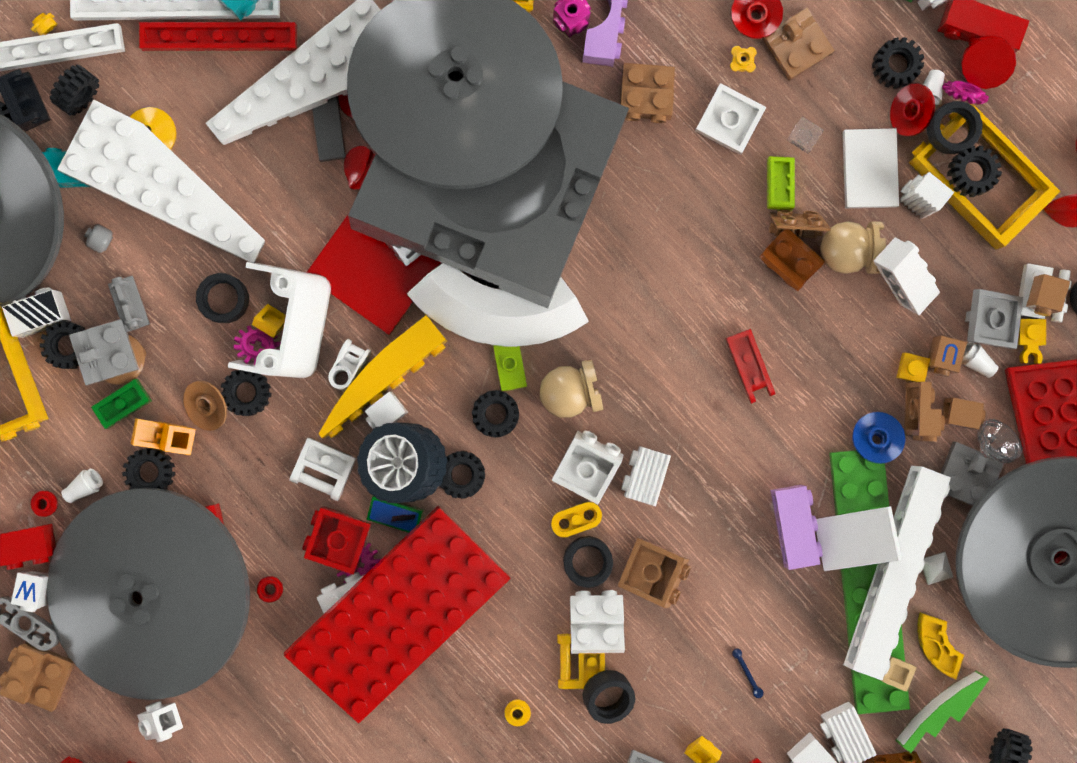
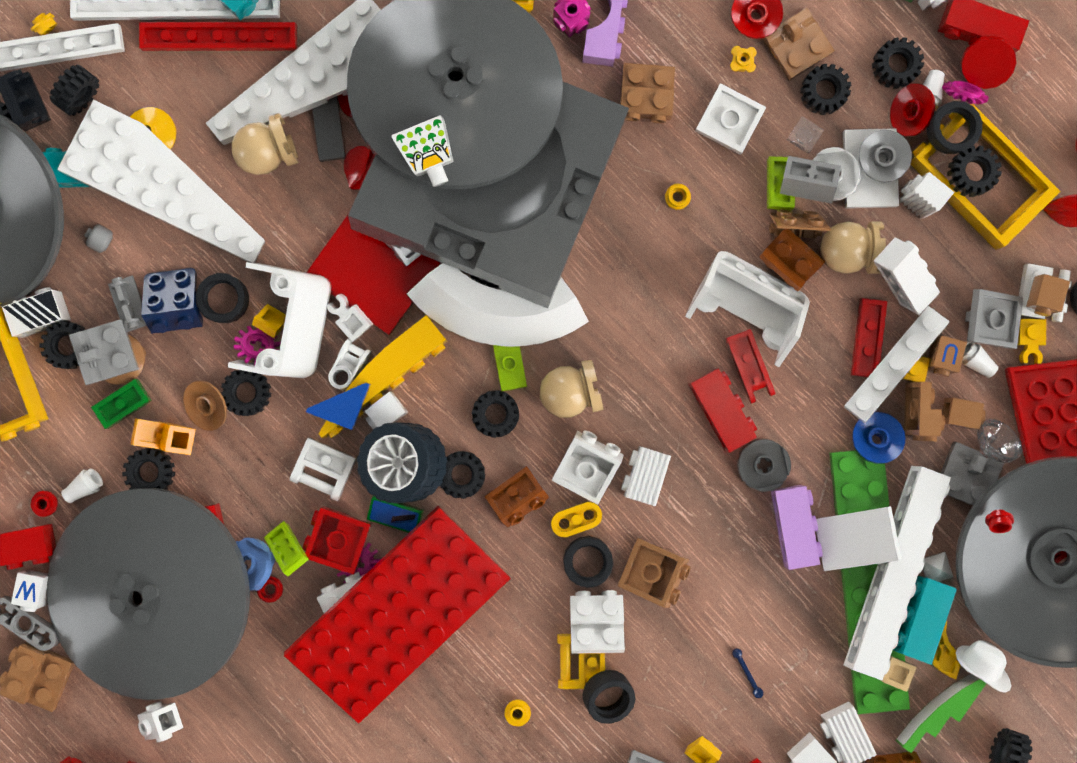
none -> dark blue bracket [141,268,203,334]
none -> tan tile [232,113,299,175]
none -> medium blue plate [236,537,276,591]
none -> lime plate [264,521,309,576]
none -> blue tile [306,383,371,430]
none -> white plate [326,294,373,342]
none -> white torso [391,115,453,187]
none -> dark orange bracket [484,466,549,527]
none -> yellow plate [665,184,691,210]
none -> white windscreen [685,251,810,367]
none -> red brick [688,368,757,453]
none -> dark grey plate [737,439,791,492]
none -> light grey hinge [780,156,841,204]
none -> black tyre [800,64,852,115]
none -> white plate [813,147,861,201]
none -> white plate [844,306,950,423]
none -> red tile [851,298,888,378]
none -> light grey dish [859,130,912,182]
none -> teal brick [893,576,957,665]
none -> white piece [956,640,1011,693]
none -> red plate [985,509,1014,533]

